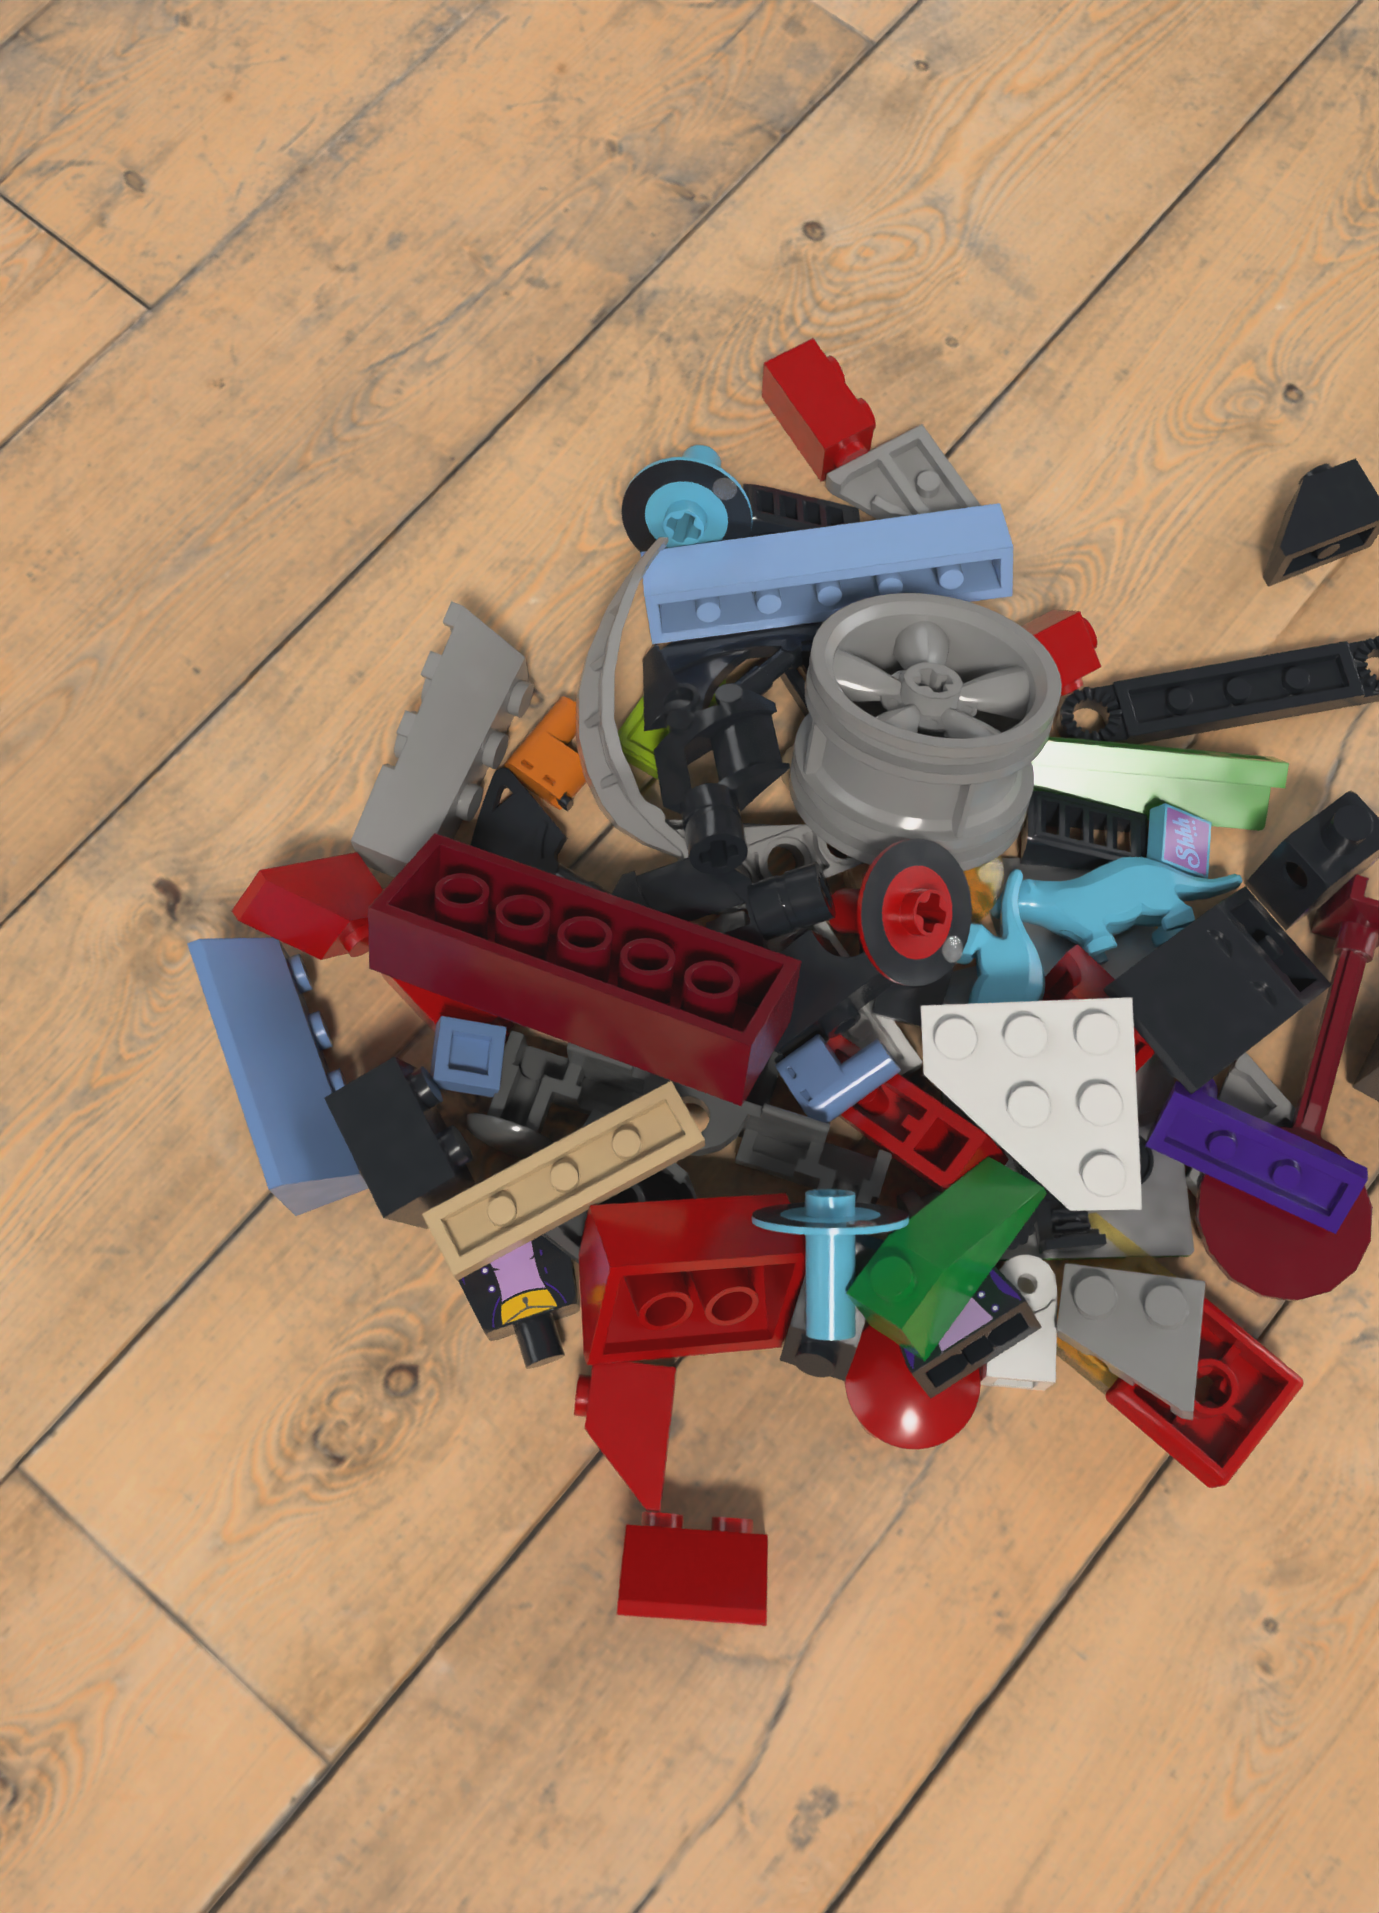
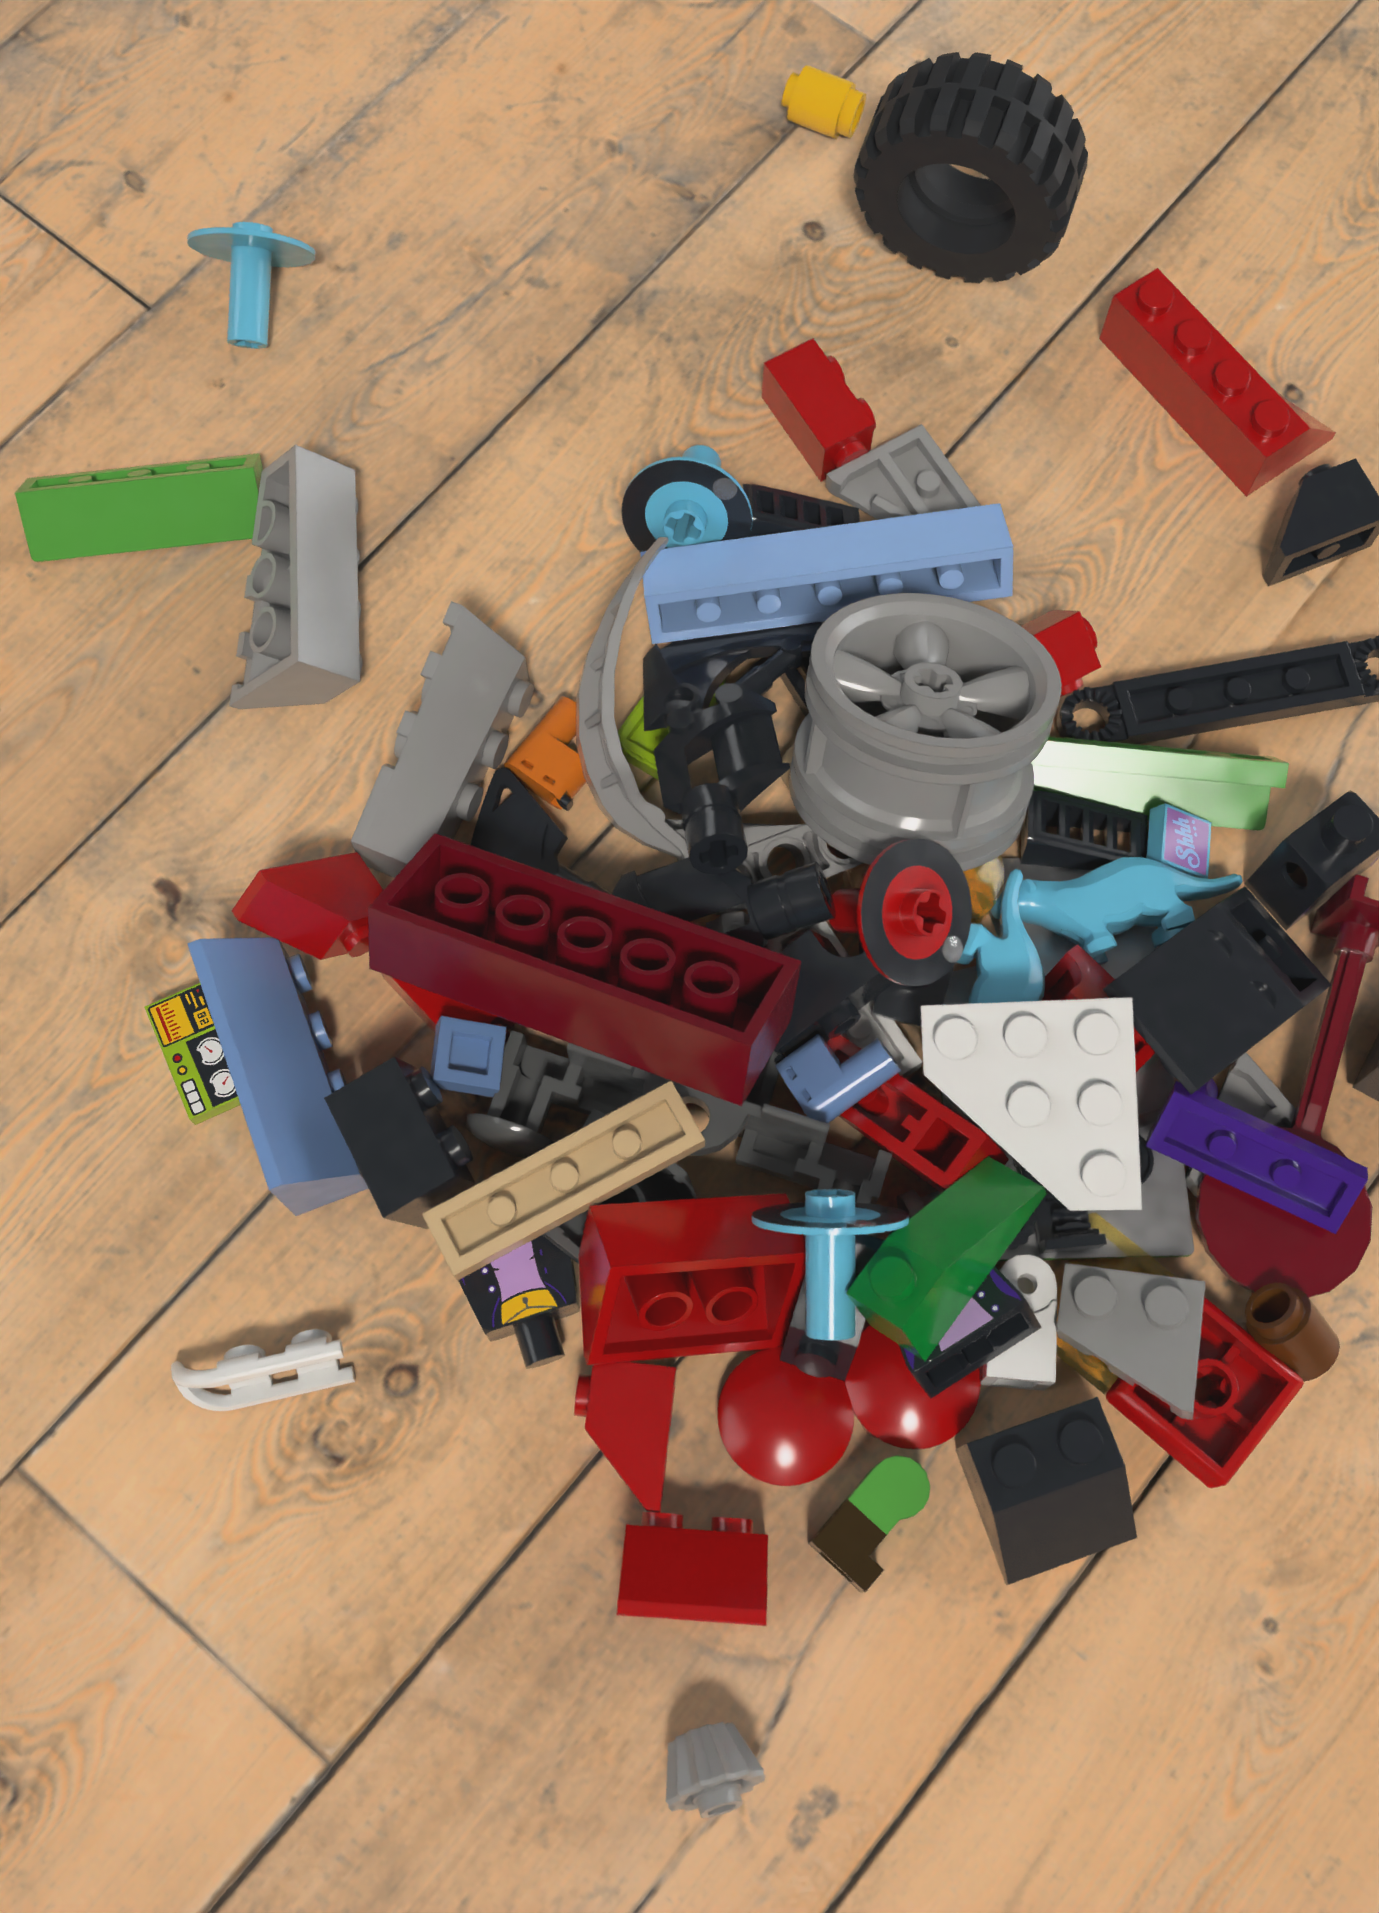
none -> bright green panel [15,453,263,562]
none -> tile [144,983,241,1125]
none -> white piece [171,1329,355,1411]
none -> medium azure piece [187,222,316,349]
none -> light grey wedge [229,445,362,709]
none -> light grey piece [666,1722,765,1818]
none -> red dish [717,1346,854,1486]
none -> yellow brick [781,65,866,139]
none -> leg [808,1456,930,1592]
none -> black tyre [853,52,1088,283]
none -> black slope [956,1397,1137,1585]
none -> red wedge [1099,268,1336,497]
none -> reddish brown brick [1245,1283,1340,1381]

